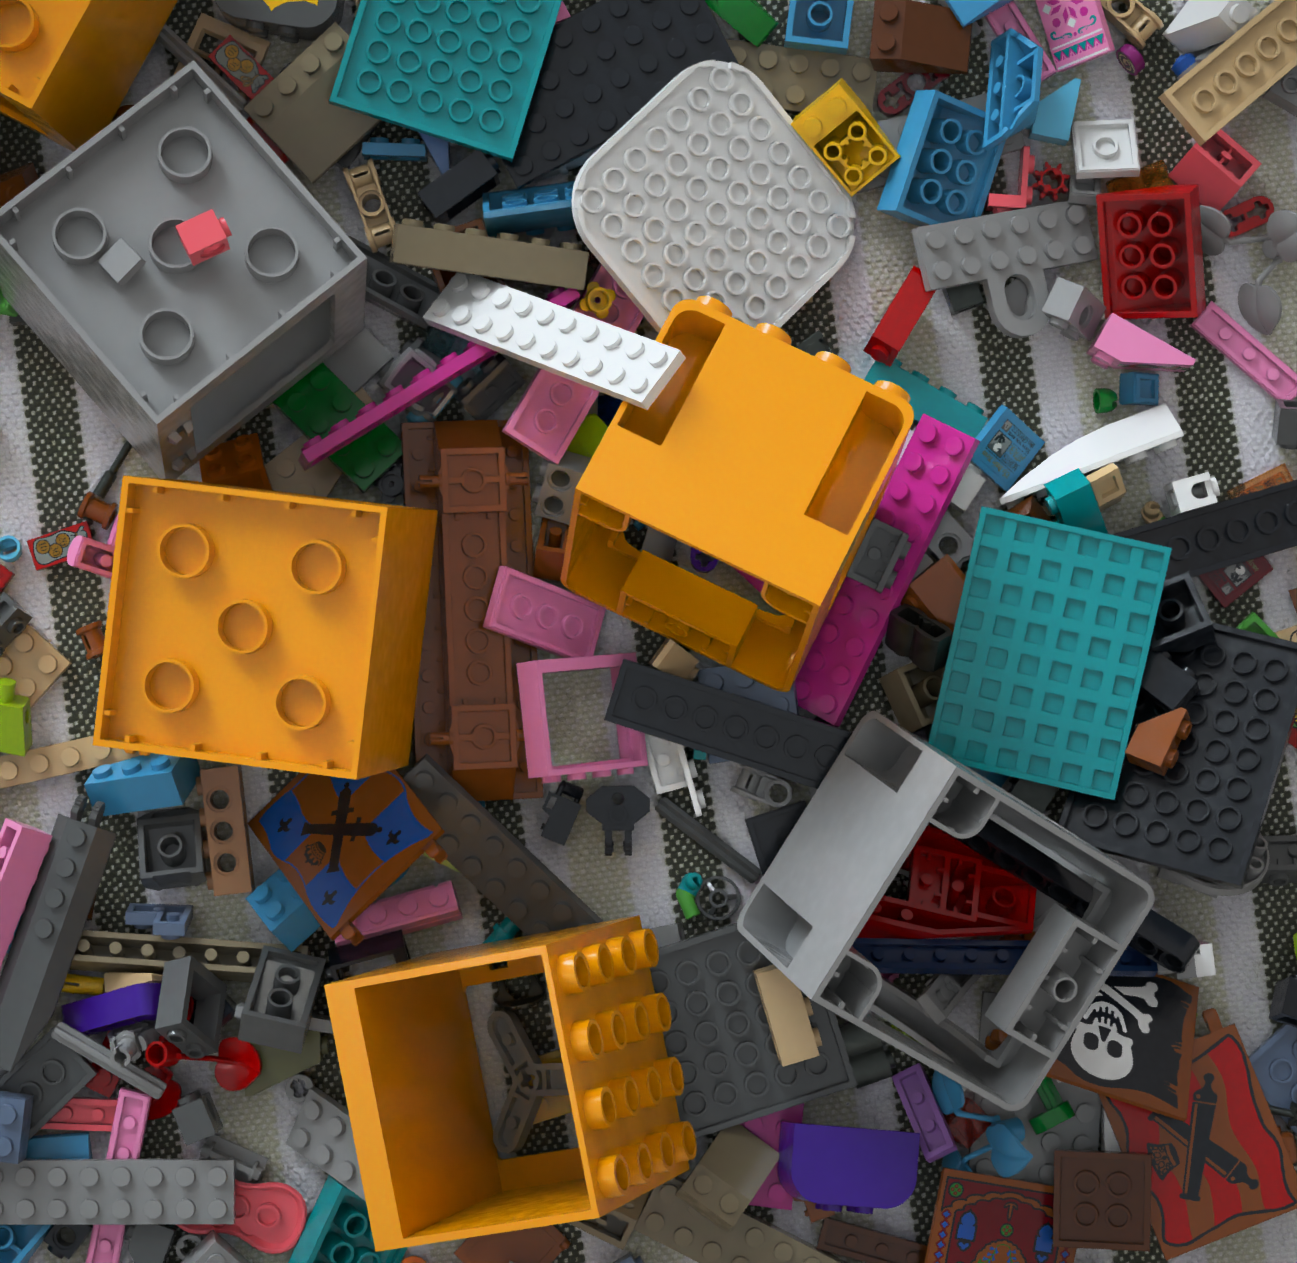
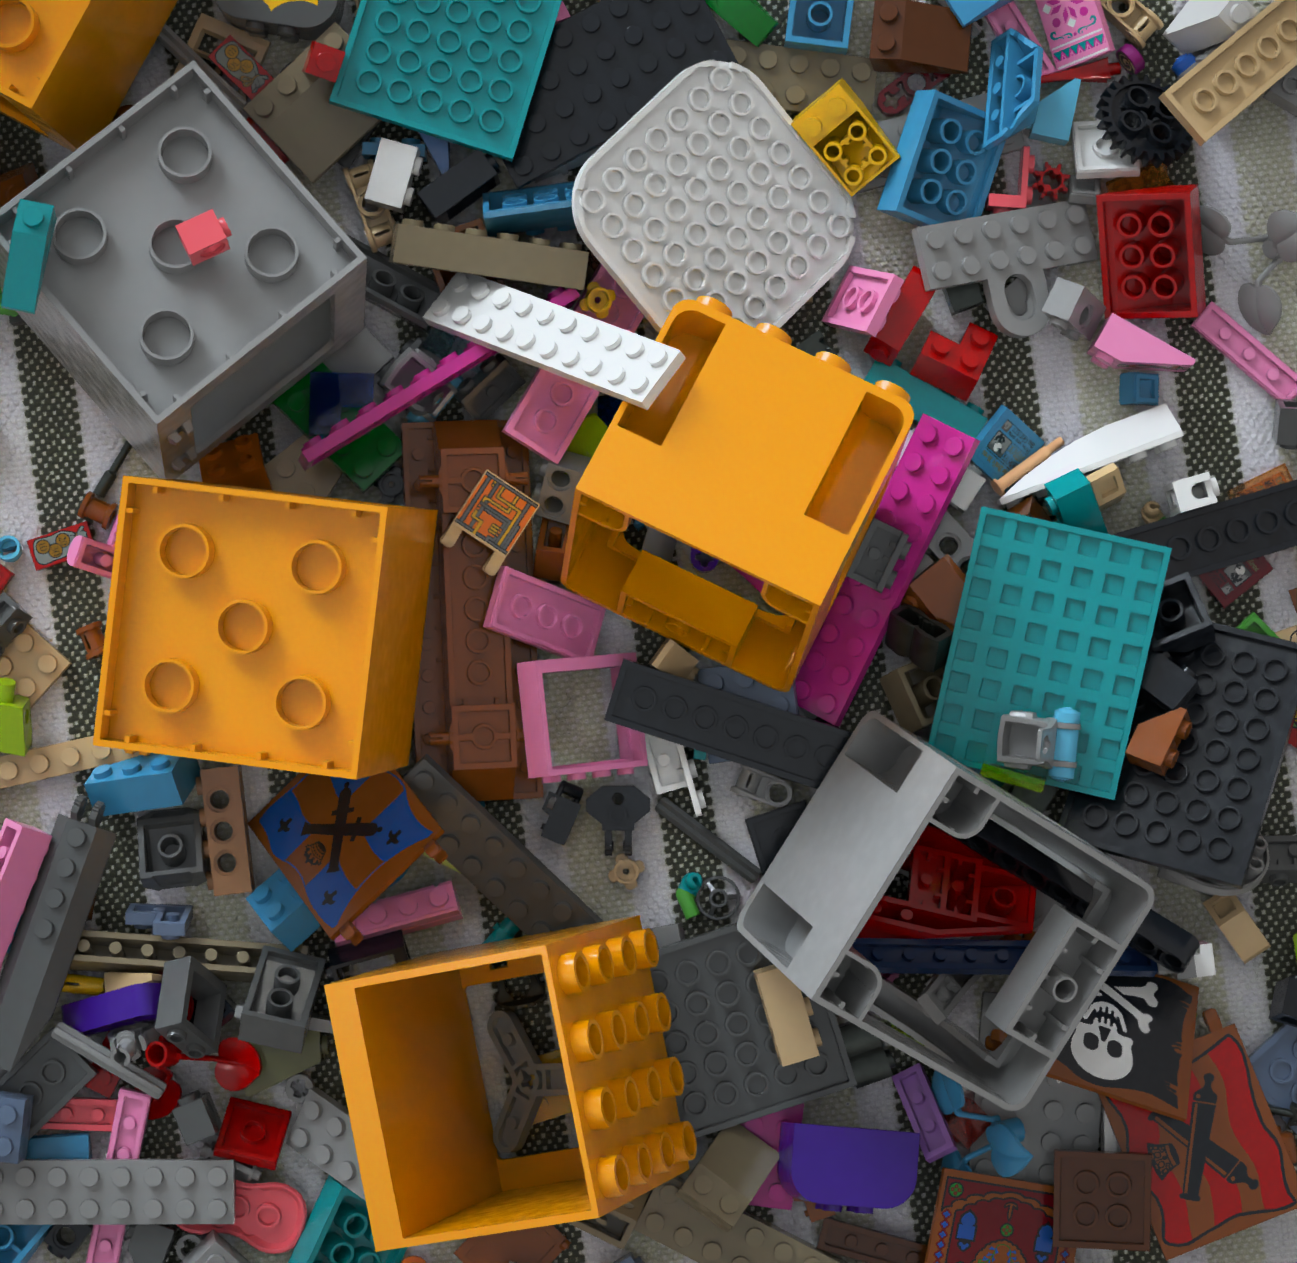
light grey tile [98,238,146,286] -> none
green piece [1028,1076,1075,1135] -> none
green hinge [1093,388,1118,414] -> none
coral slope [1167,129,1262,211] -> none
red beam [1222,196,1274,239] -> none
none -> teal slope [1,199,57,314]
none -> red tile [213,1096,292,1171]
none -> red brick [302,41,346,83]
none -> clear blue plate [309,372,374,437]
none -> white brick [364,137,424,213]
none -> flag [440,469,540,576]
none -> tan plate [608,853,645,890]
none -> bright pink plate [821,265,904,337]
none -> red brick [910,322,998,402]
none -> clear neon green tile [980,761,1047,793]
none -> light nougat piece [990,437,1065,496]
none -> light grey piece [997,707,1081,782]
none -> red piece [1041,57,1121,84]
none -> black gear [1095,74,1193,169]
none -> tan slope [1203,895,1271,964]

